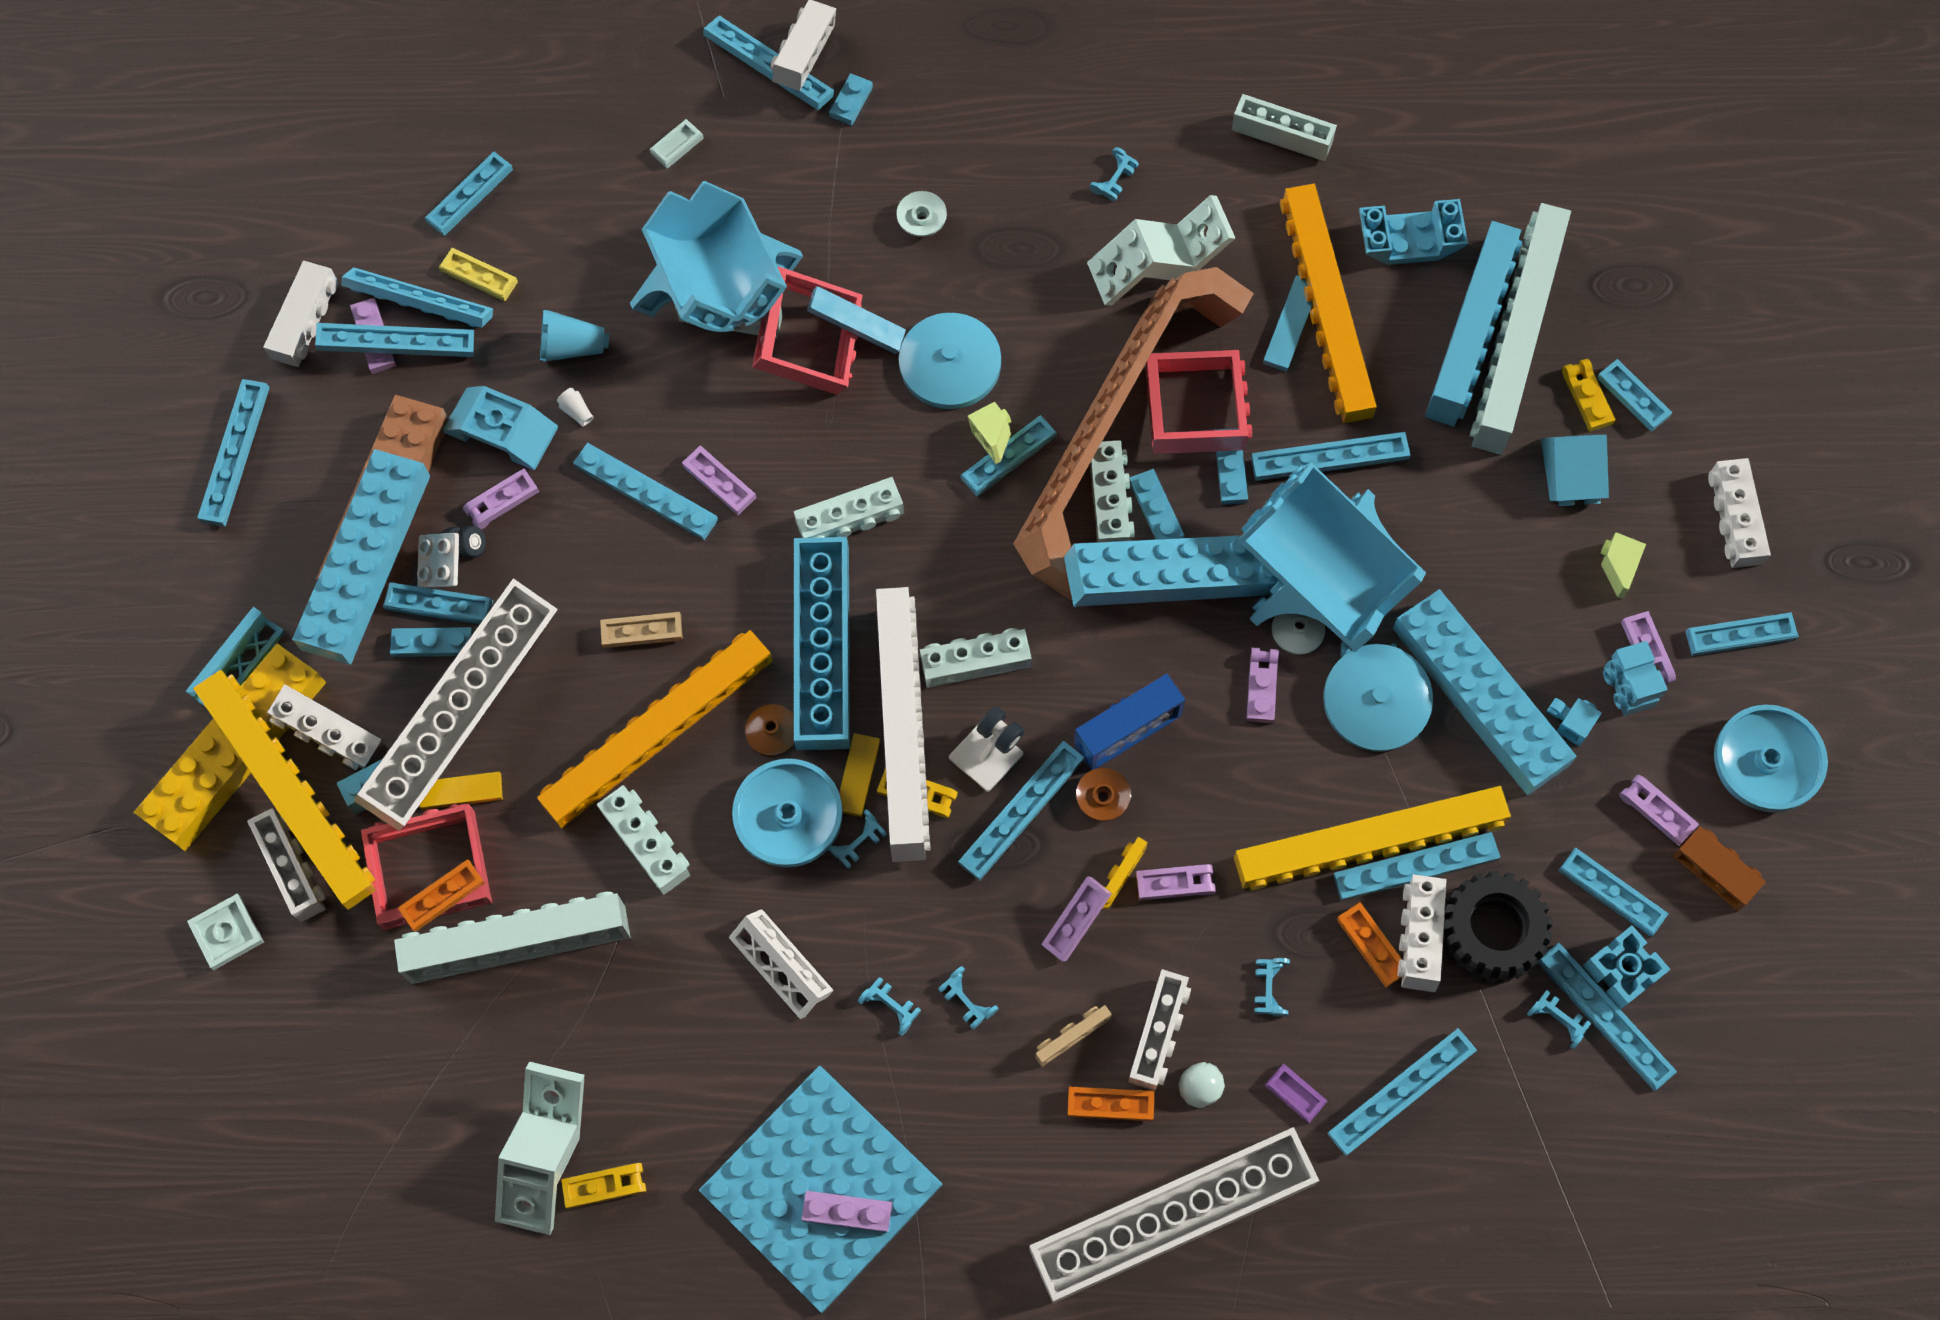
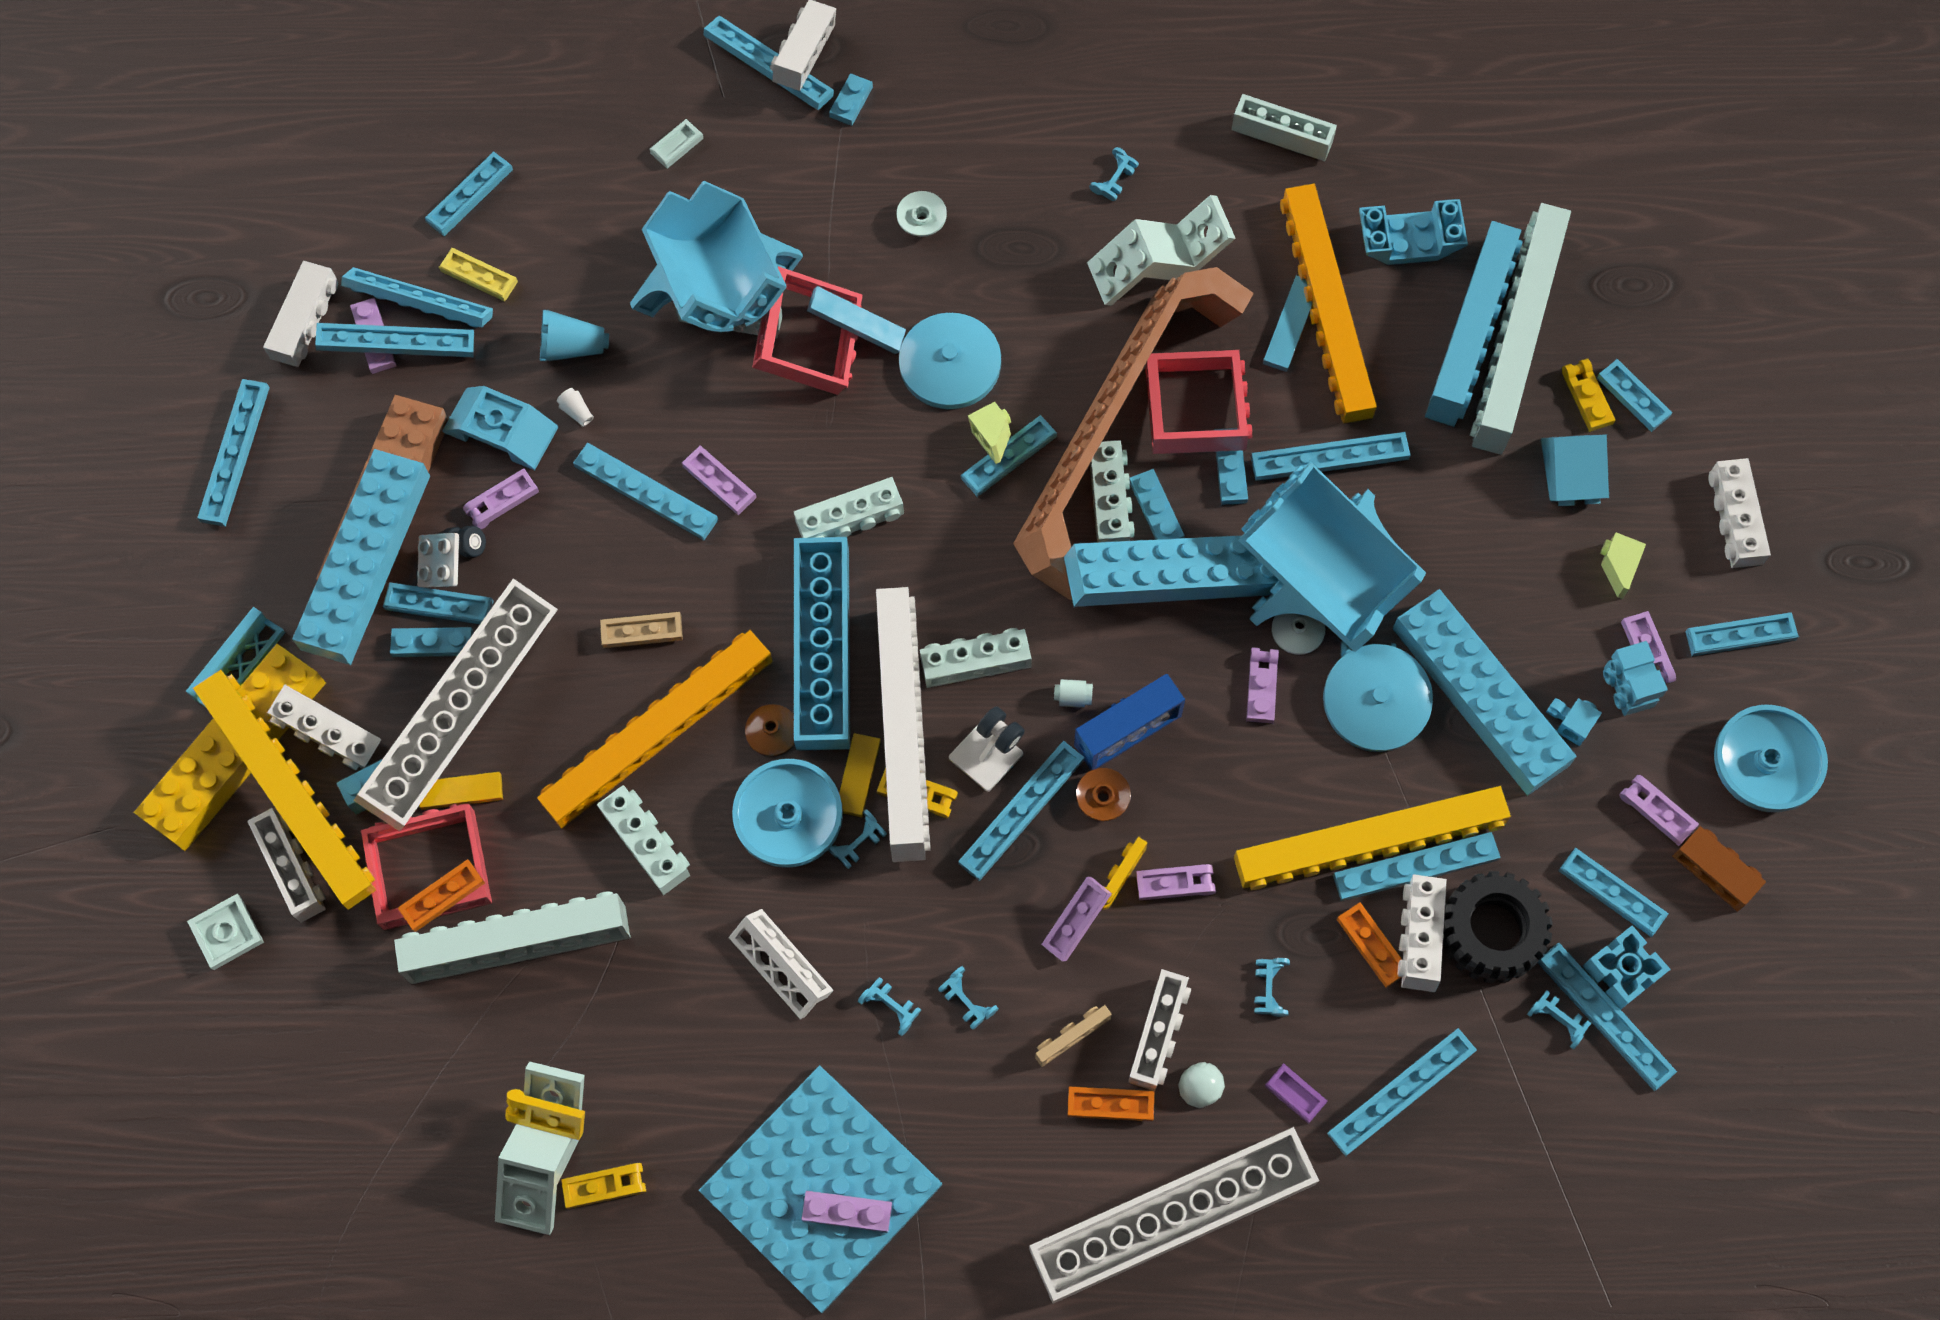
none -> yellow plate [505,1089,585,1140]
none -> light aqua brick [1054,679,1093,708]

